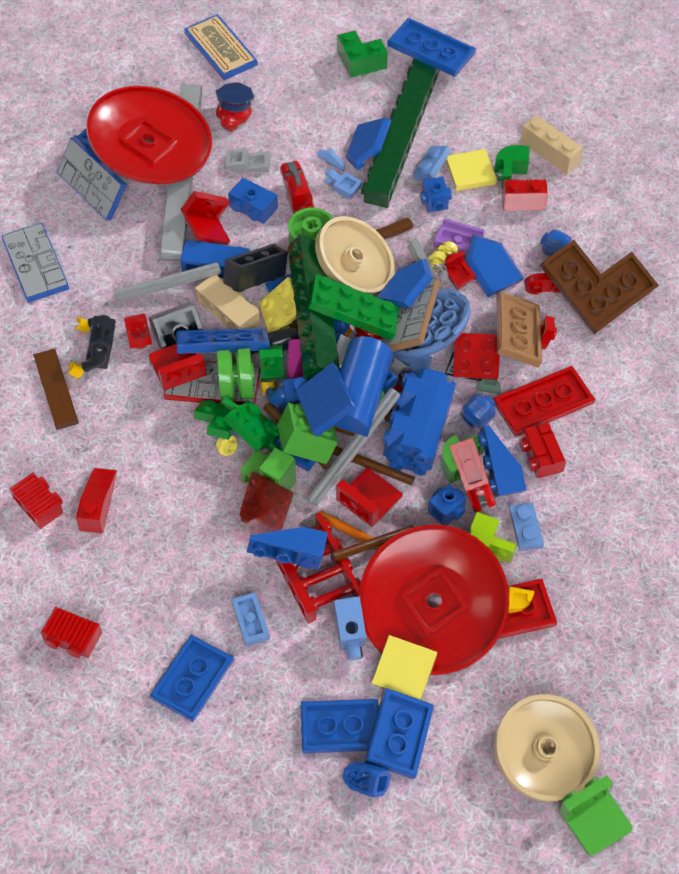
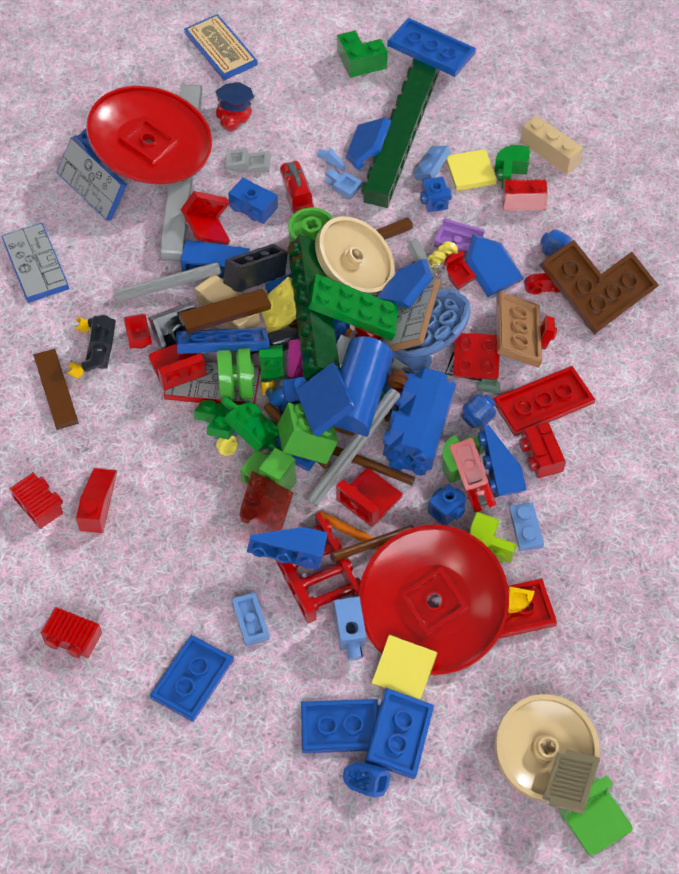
none -> reddish brown tile [179,289,271,334]
none -> reddish brown plate [387,369,409,388]
none -> dark tan window [543,750,600,814]

